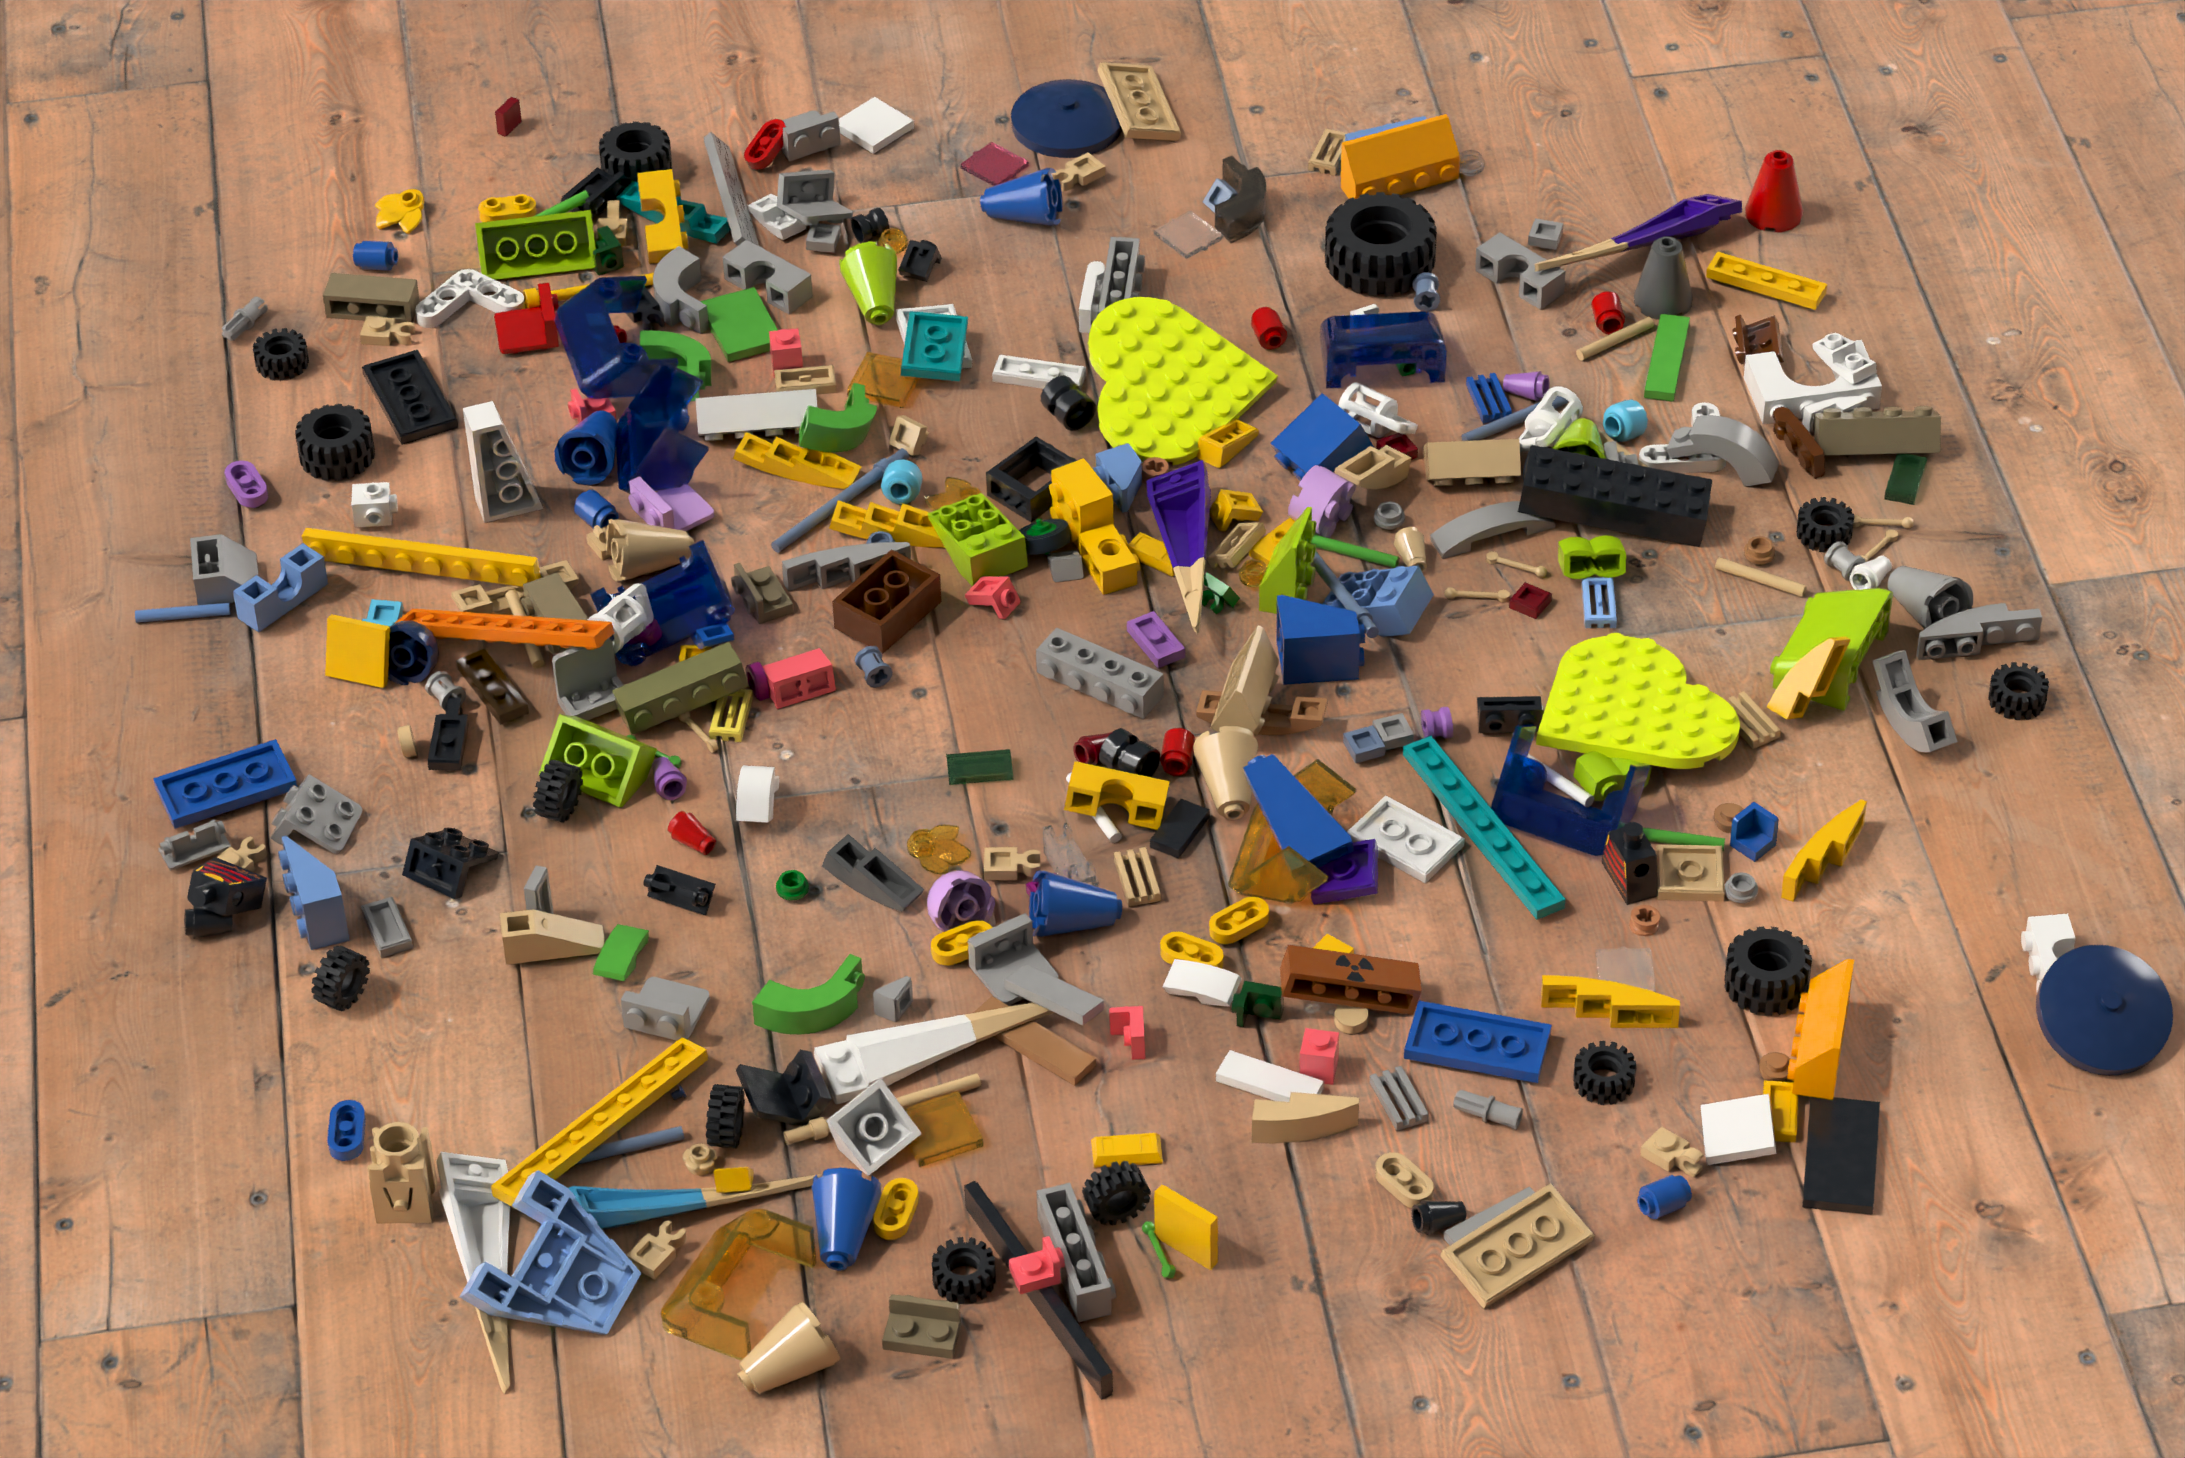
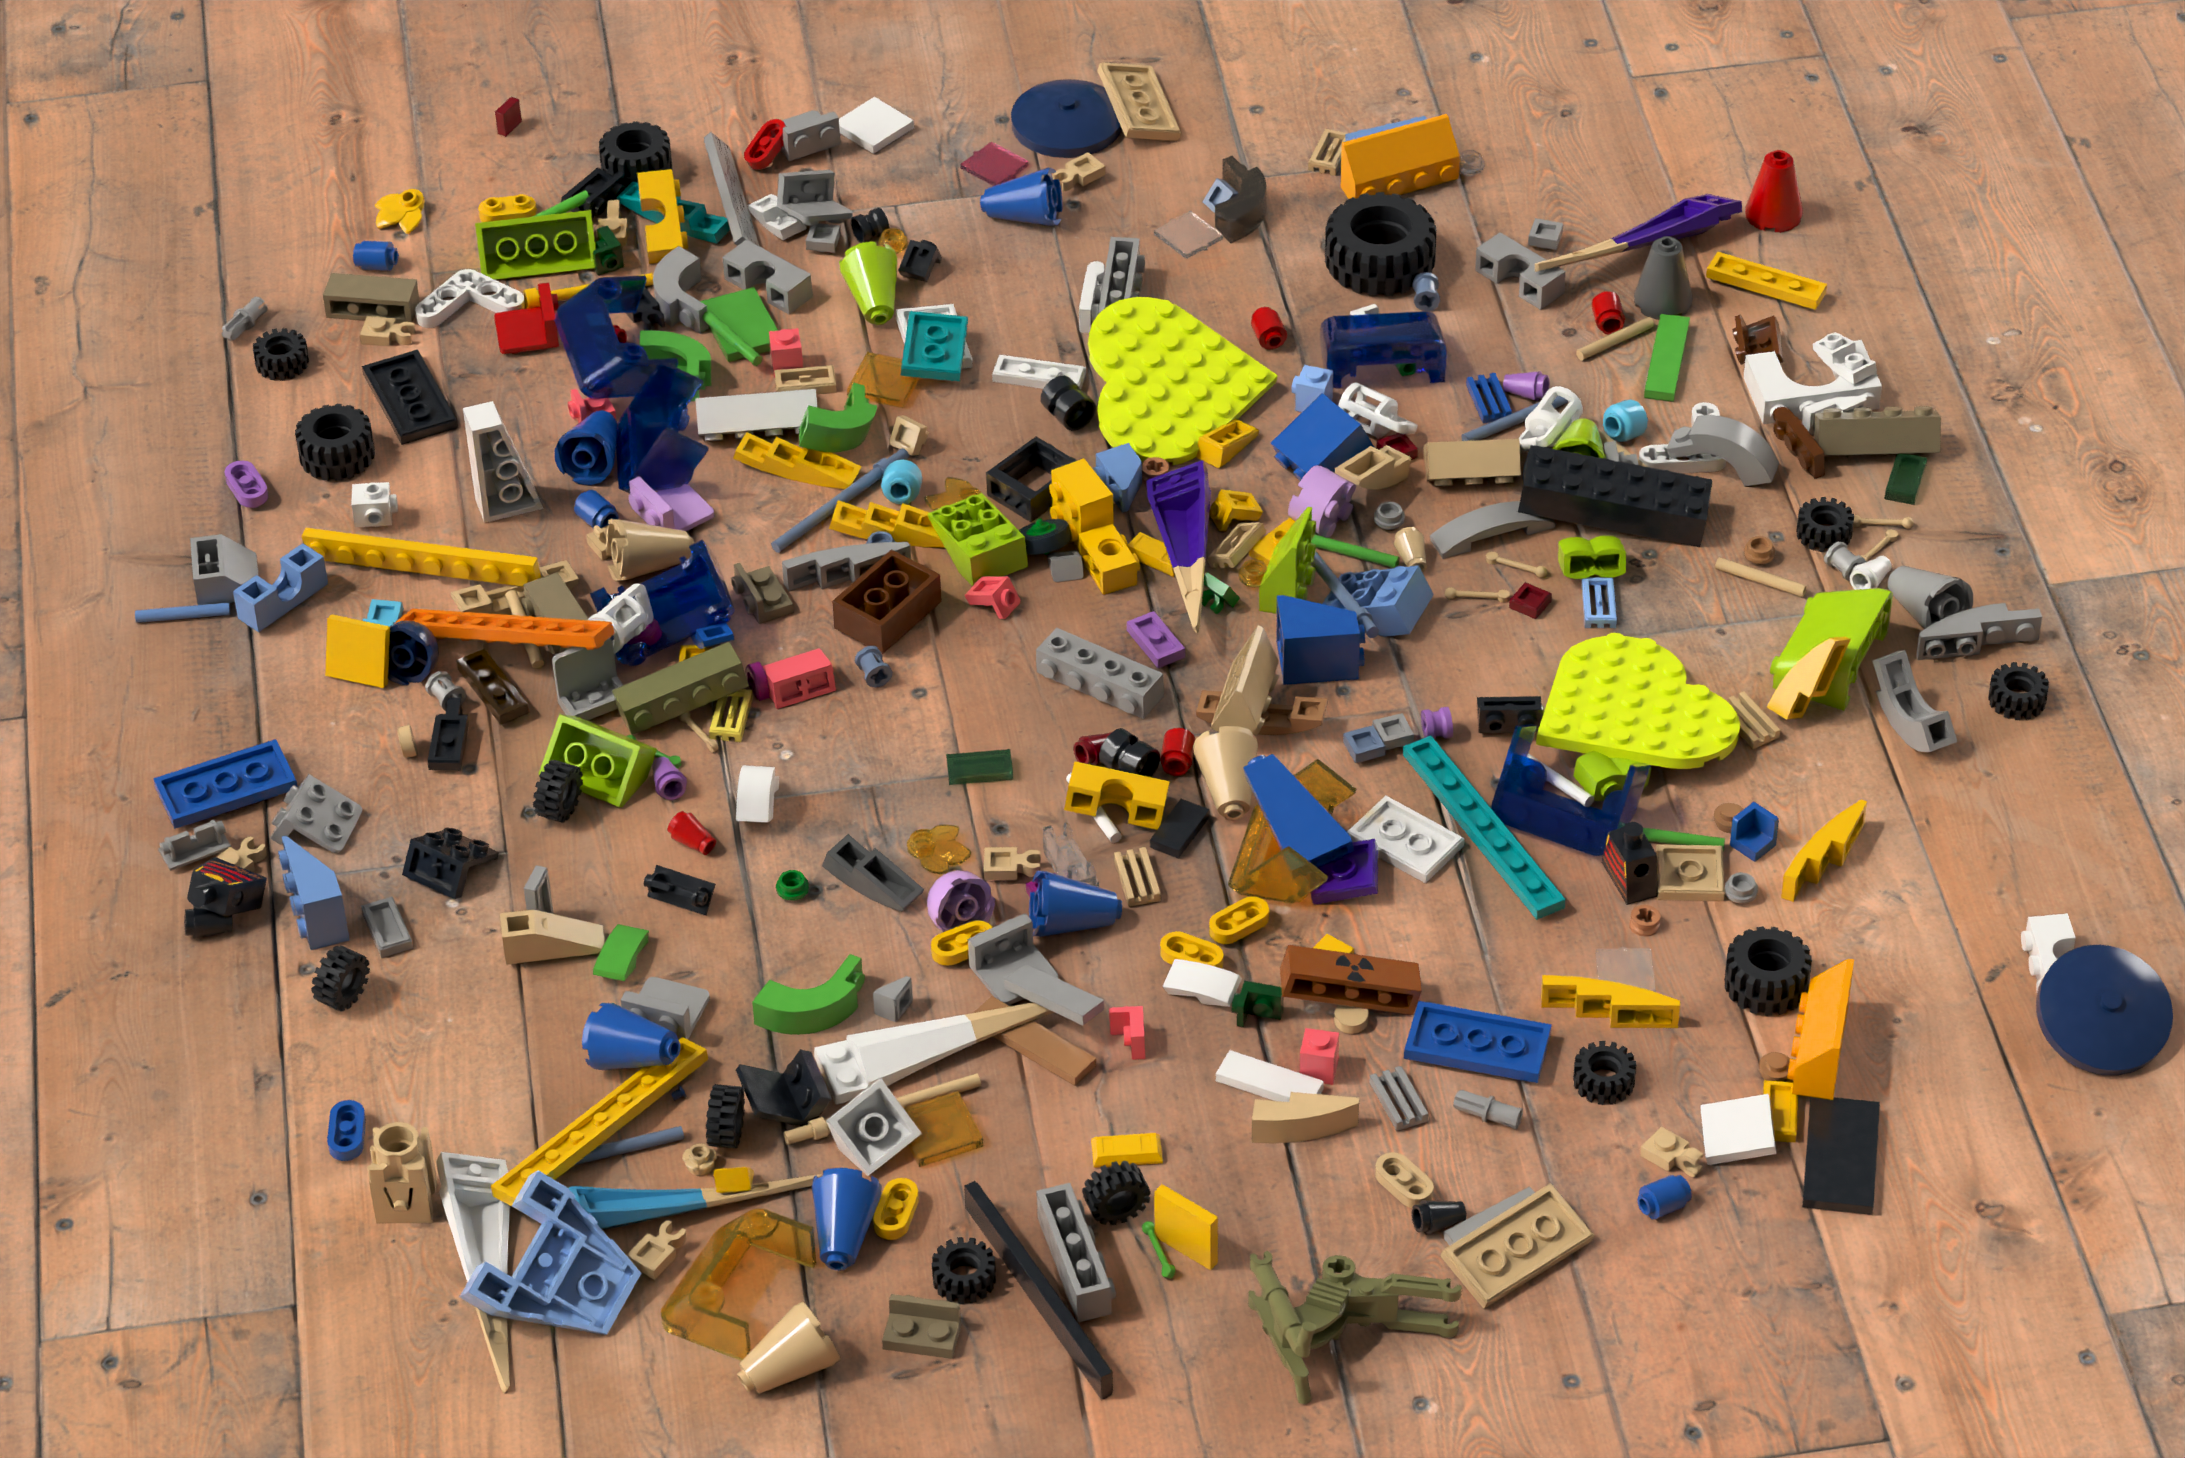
coral bracket [1009,1236,1065,1294] -> none
none -> blue cone [582,1003,680,1070]
none -> bright green bar [702,311,763,366]
none -> olive piece [1248,1251,1462,1404]
none -> light blue brick [1291,365,1333,412]

